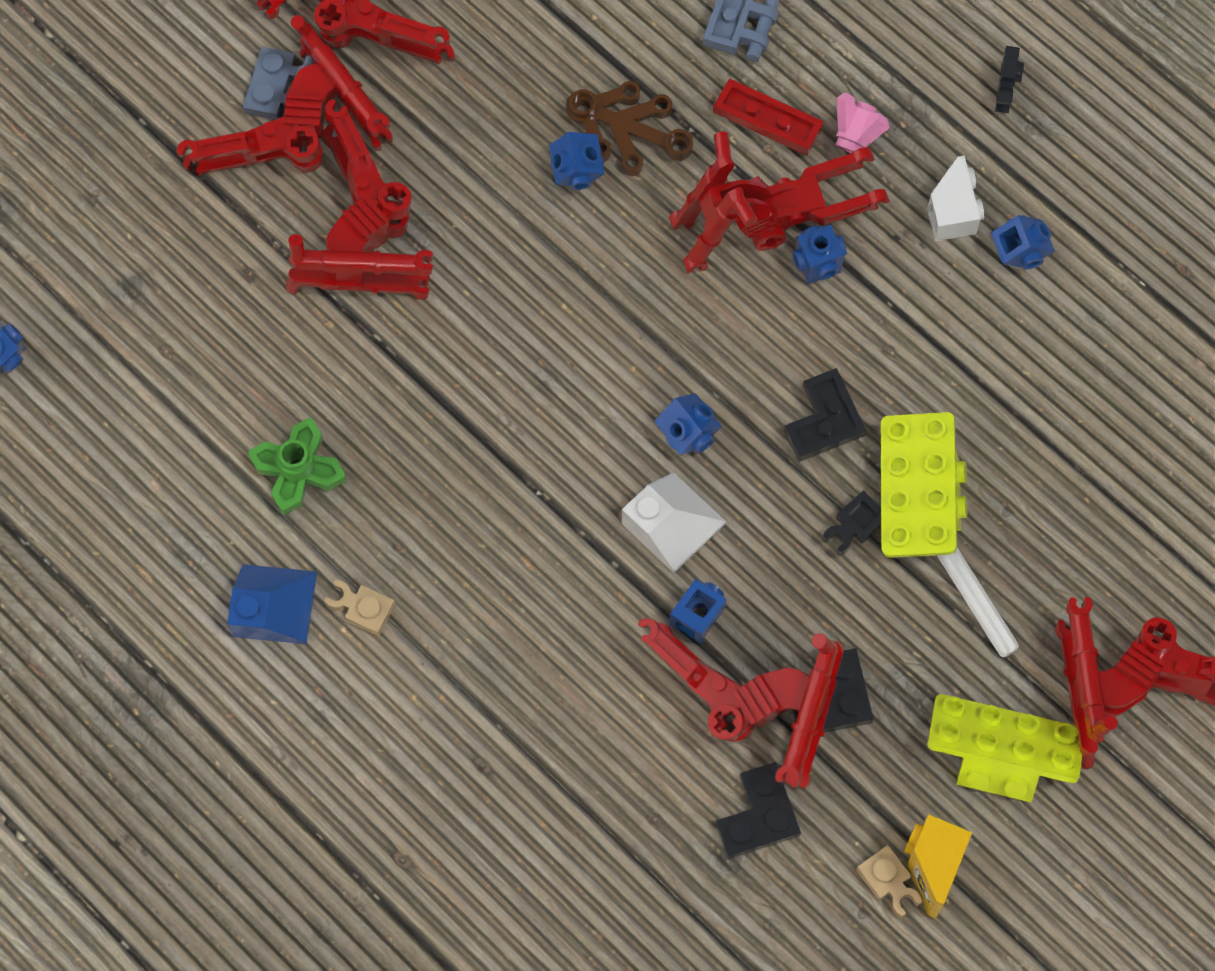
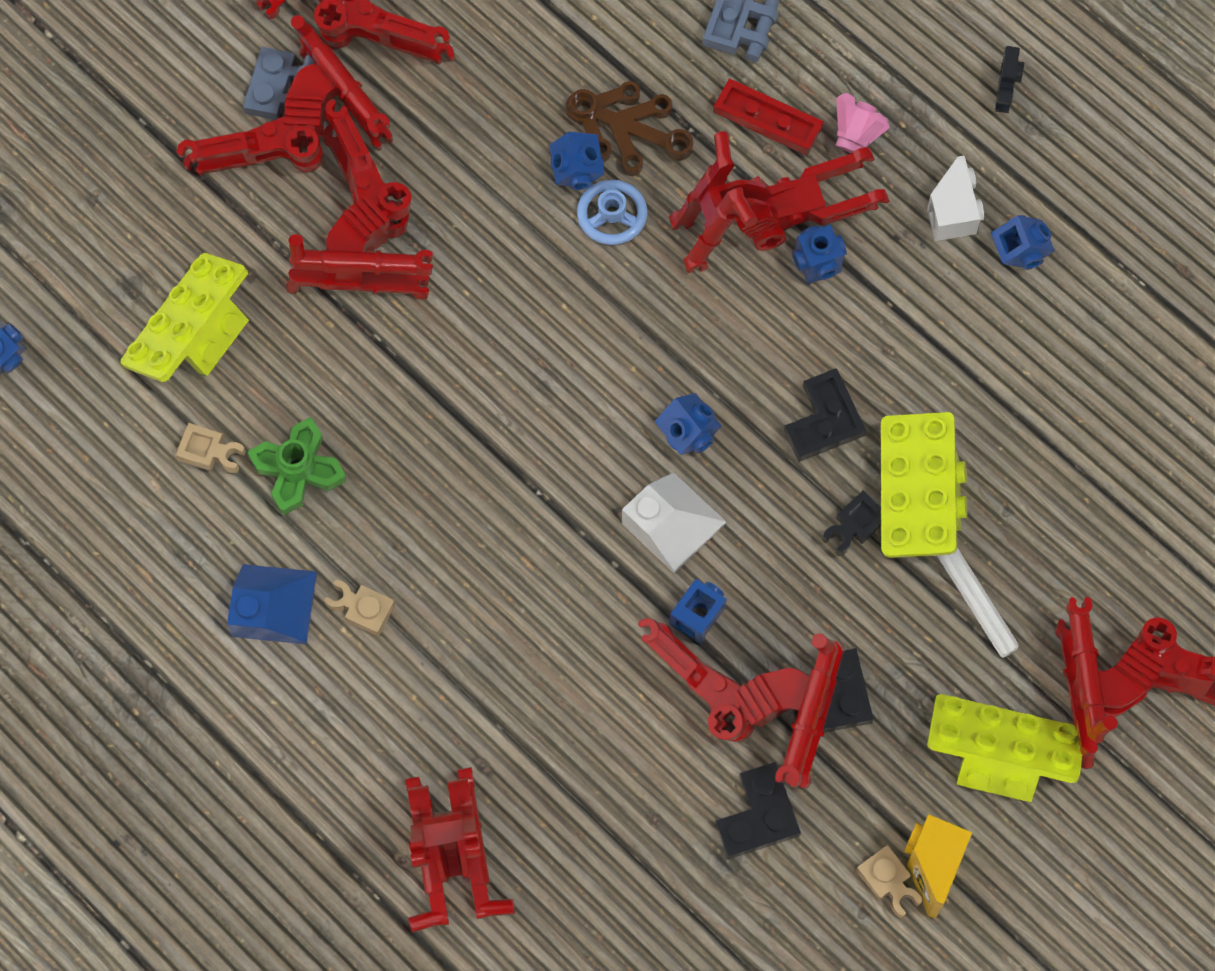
none -> neon yellow bracket [120,253,249,382]
none -> tan plate [175,423,246,473]
none -> red piece [405,767,515,933]
none -> light blue piece [577,180,648,245]

